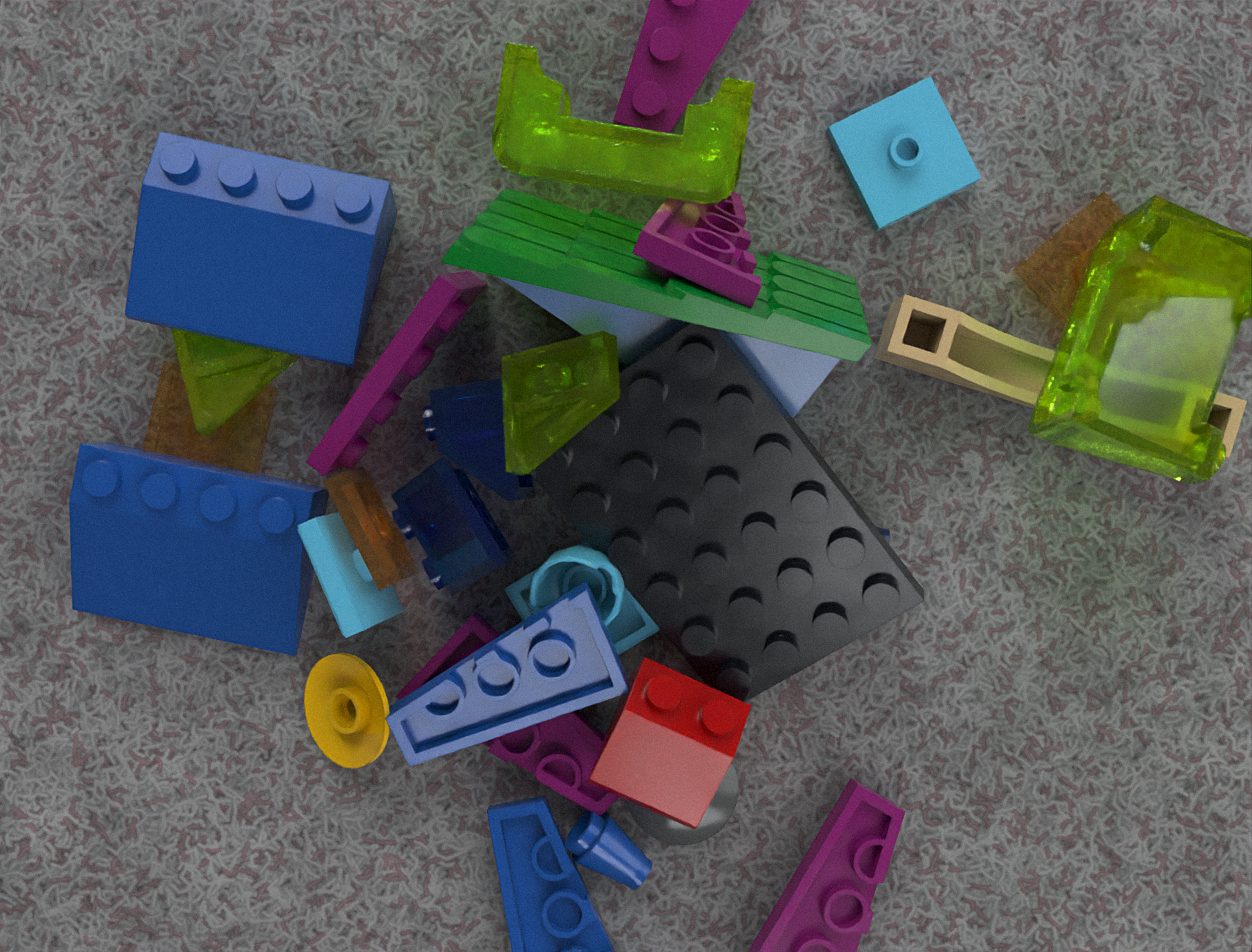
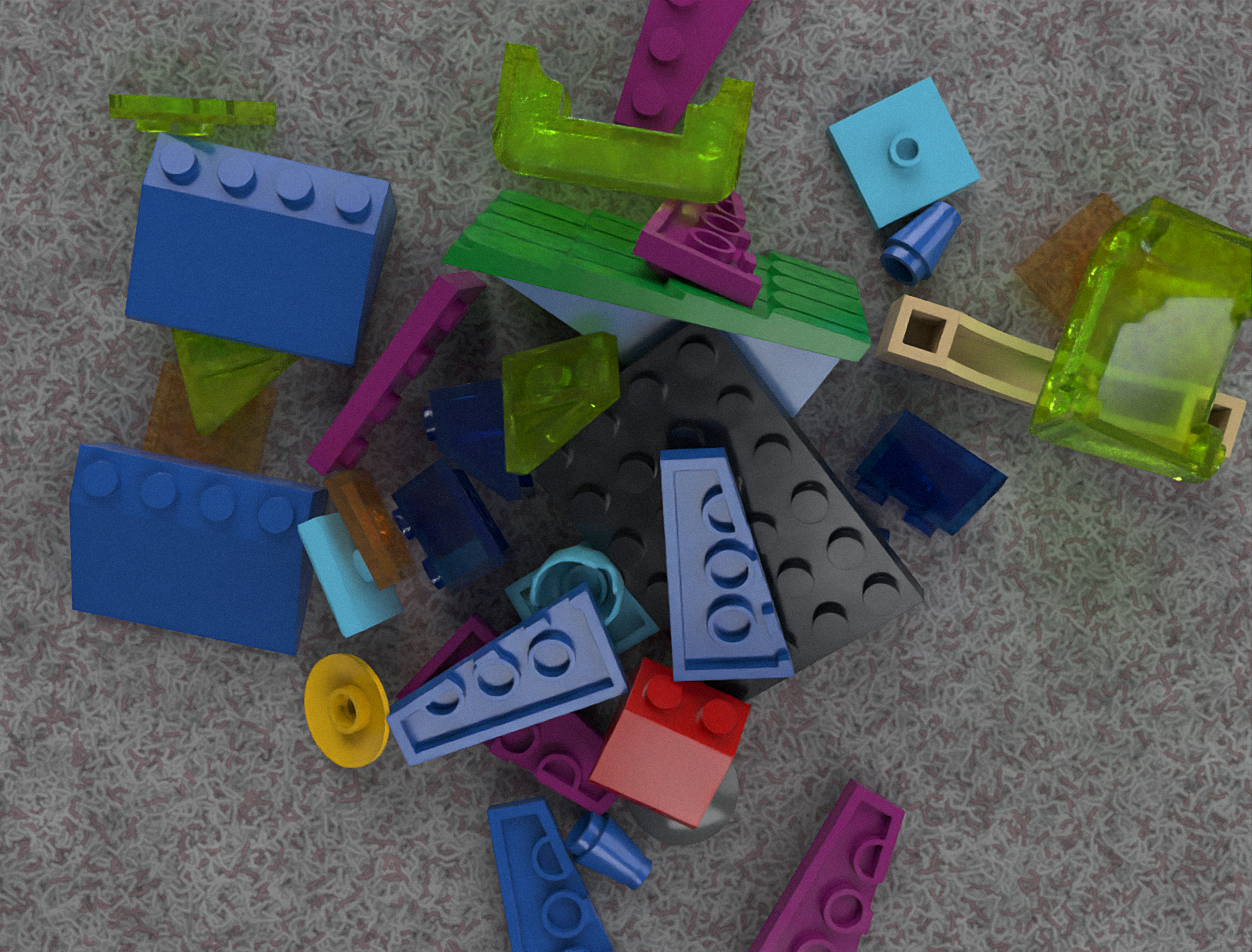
none -> clear neon green wing [109,94,276,136]
none -> blue wing [660,447,795,681]
none -> clear blue slope [846,409,1008,539]
none -> blue cone [880,201,961,286]

